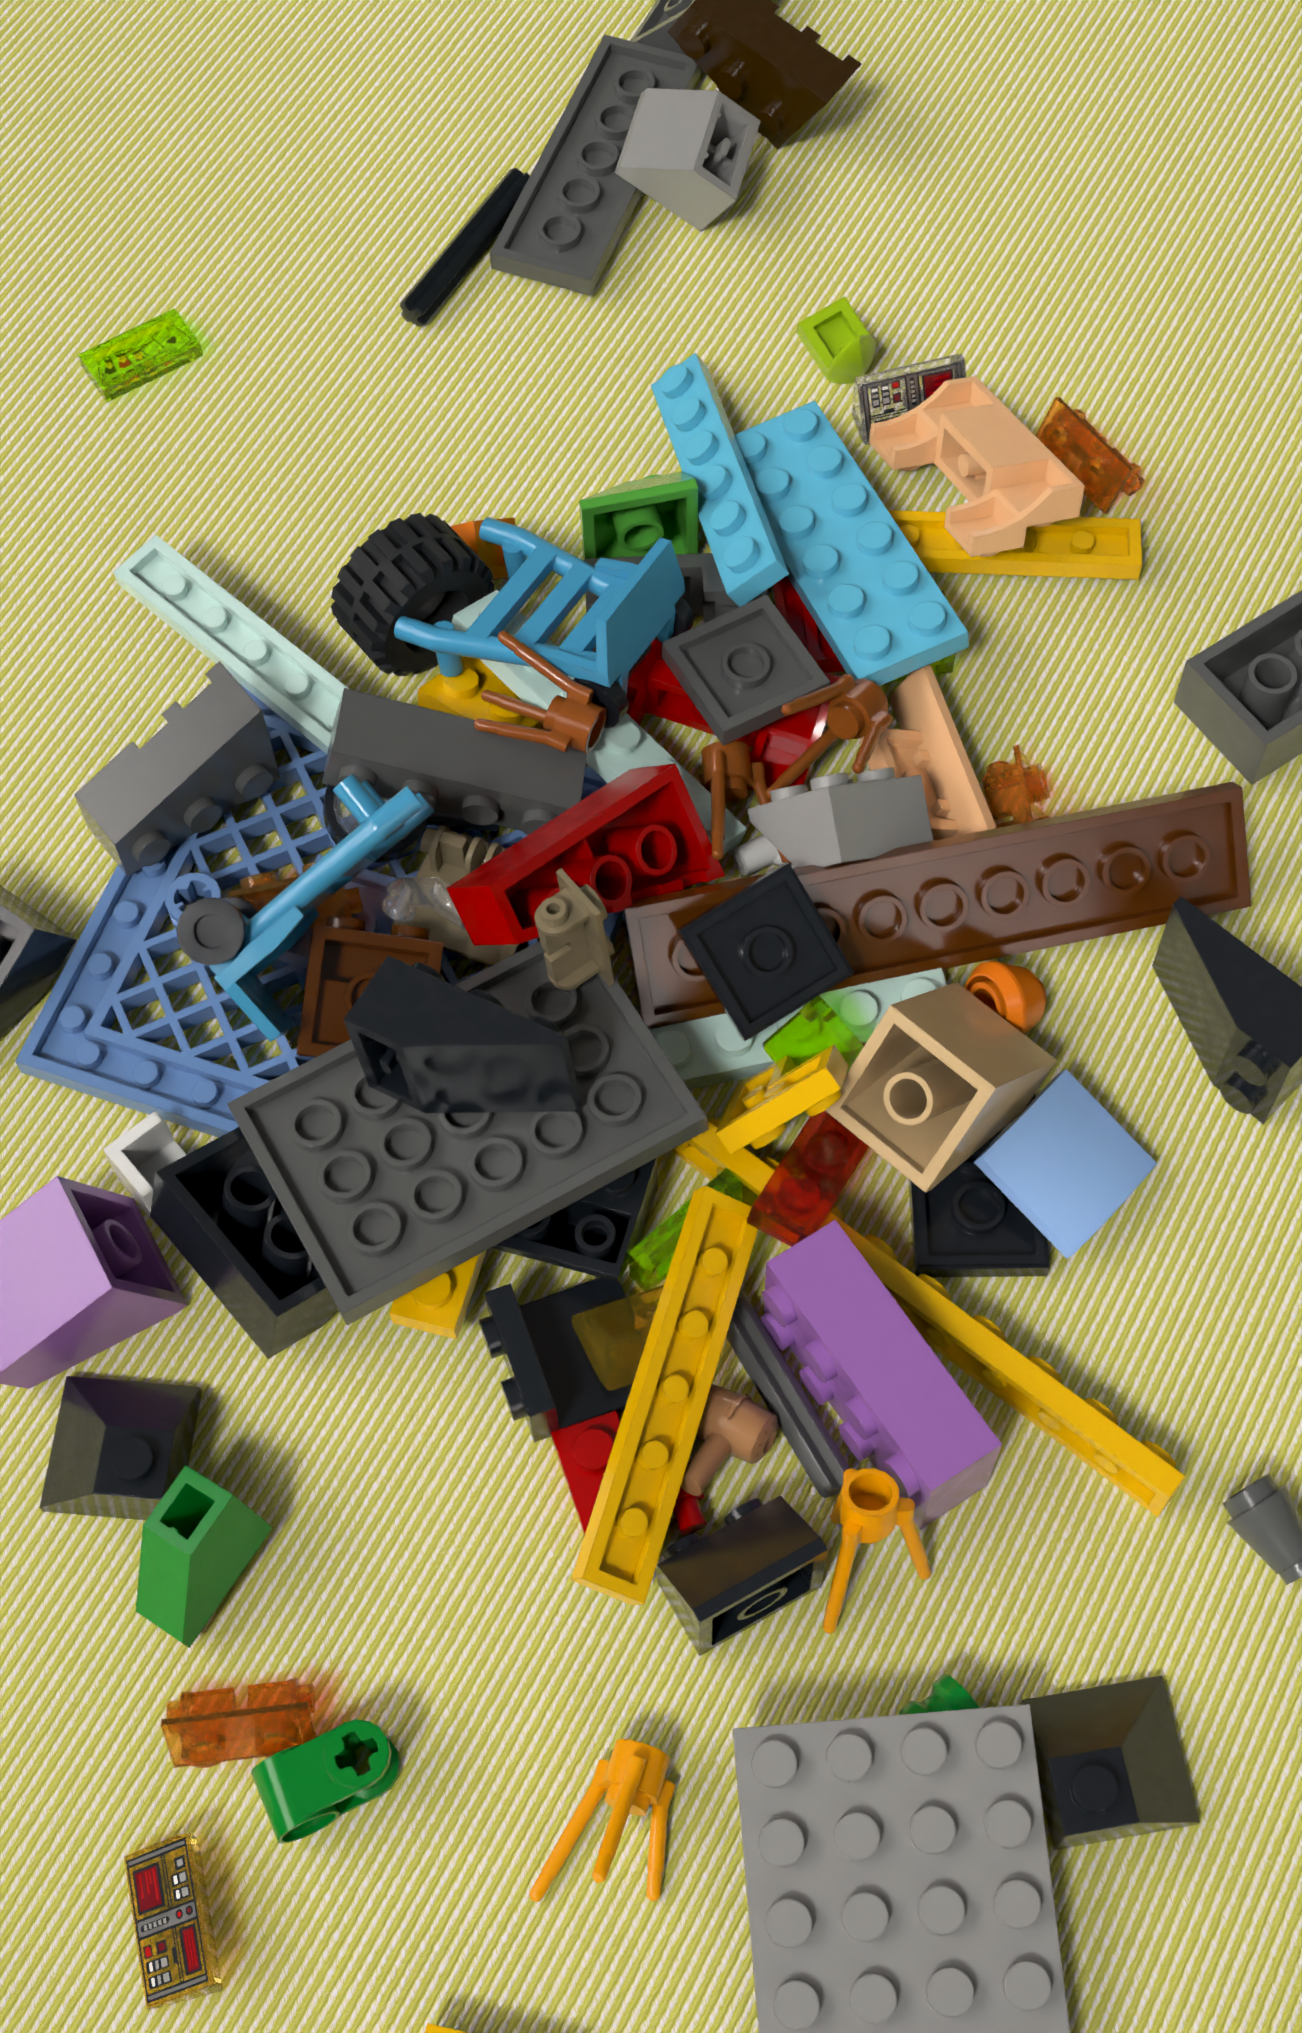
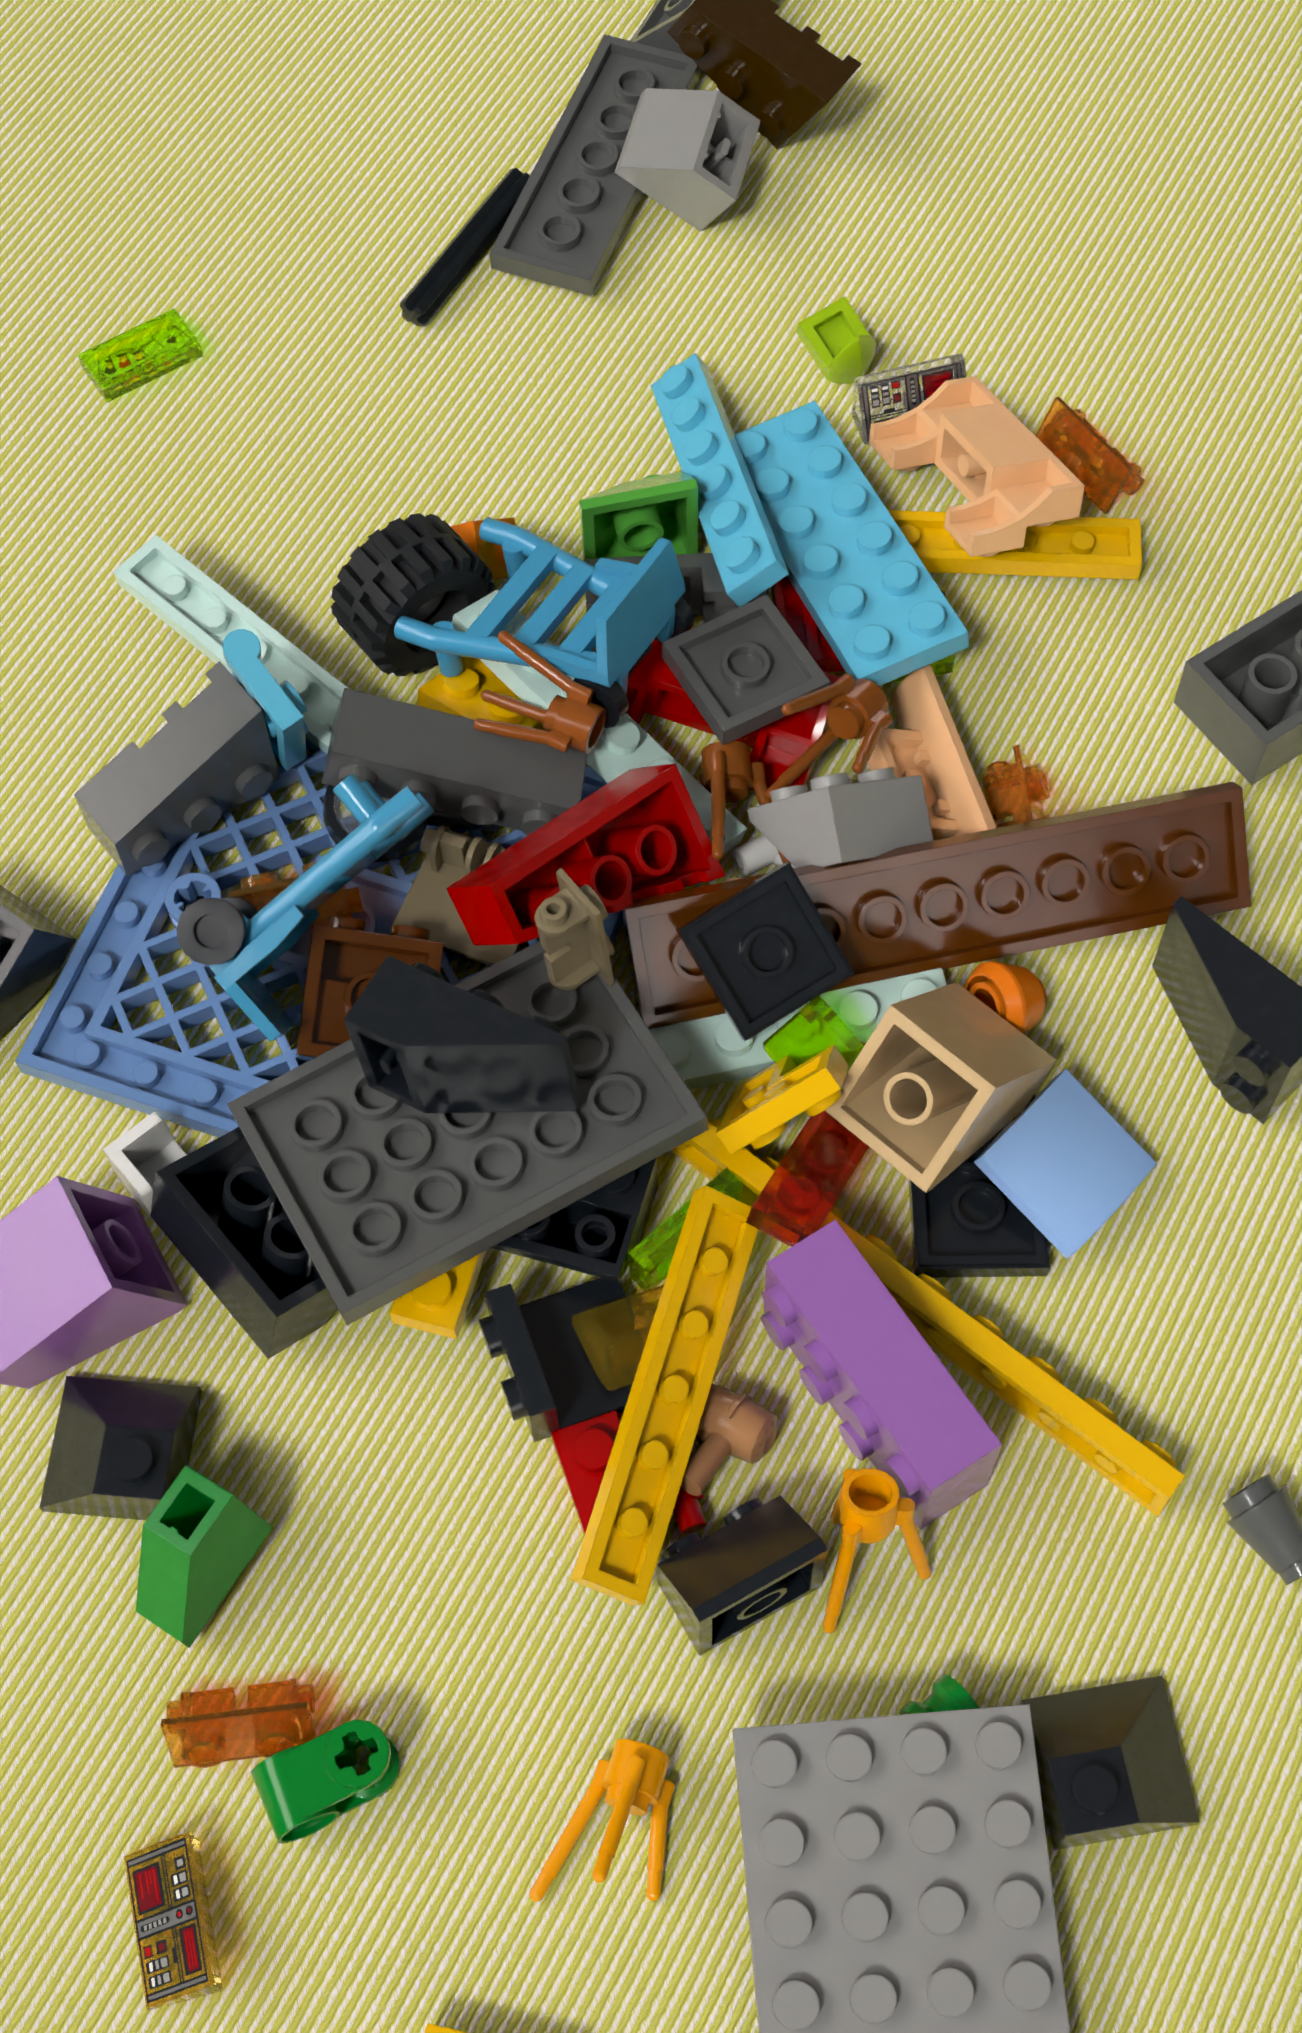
clear arm [382,877,466,930] -> none
dark grey axle [726,1288,850,1498] -> none
none -> medium azure plate [223,629,309,771]

